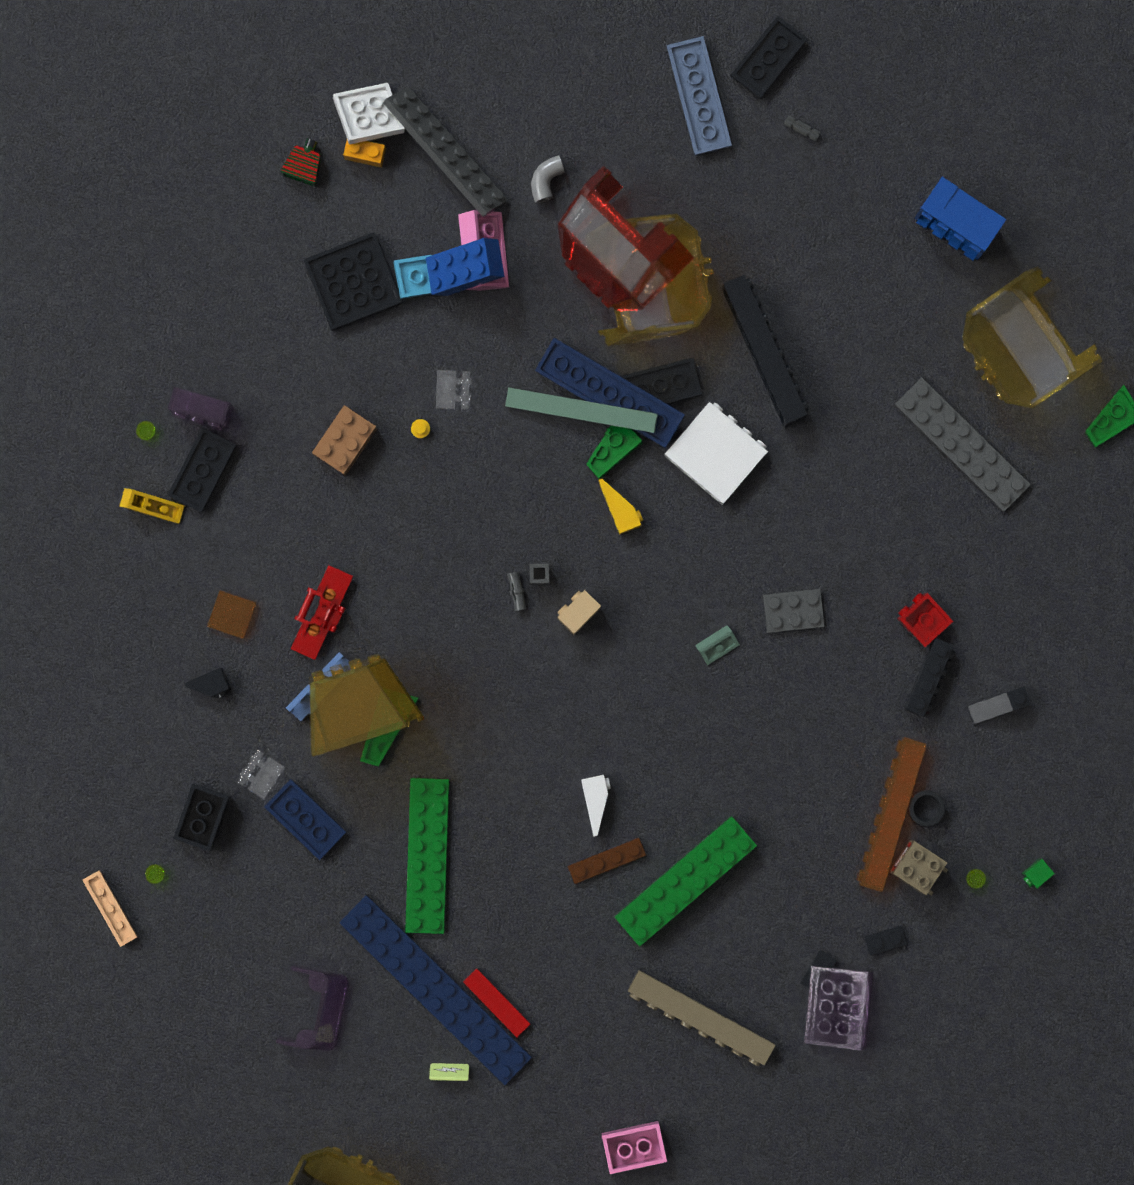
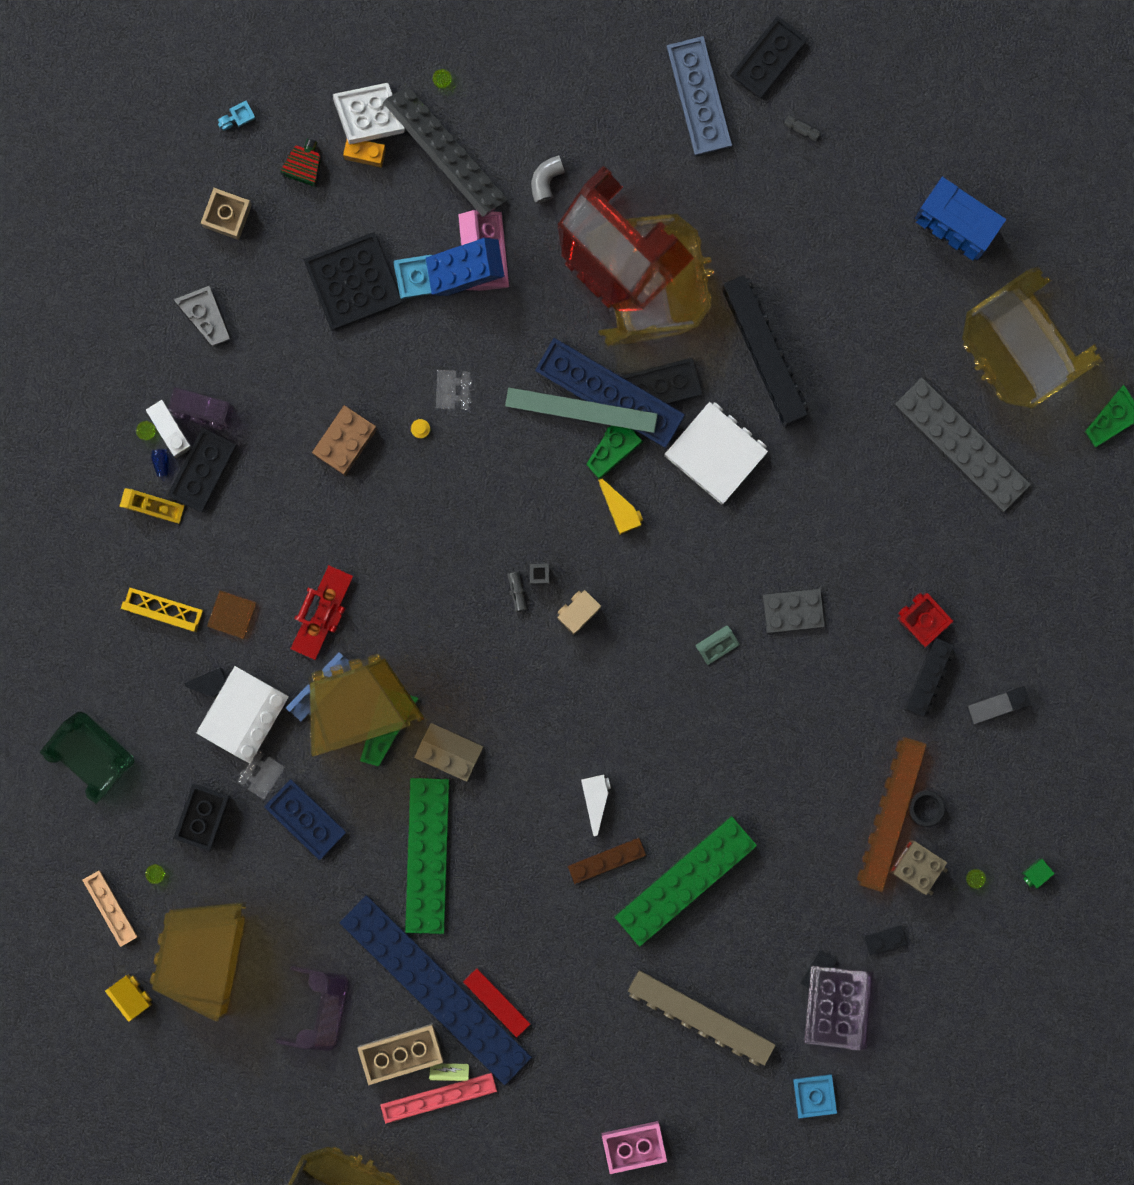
none -> clear green windscreen [39,712,135,804]
none -> yellow slope [105,974,152,1022]
none -> yellow fence [121,587,203,632]
none -> white slope [146,400,192,458]
none -> clear blue cone [150,448,169,477]
none -> clear yellow windscreen [150,901,247,1021]
none -> light grey wing [174,286,230,346]
none -> white slope [196,666,288,763]
none -> tan brick [201,188,252,240]
none -> medium azure plate [218,101,255,131]
none -> tan brick [358,1023,444,1085]
none -> coral tile [380,1073,497,1124]
none -> dark tan slope [414,723,483,782]
none -> clear neon green plate [433,69,452,88]
none -> dark azure plate [793,1074,837,1118]

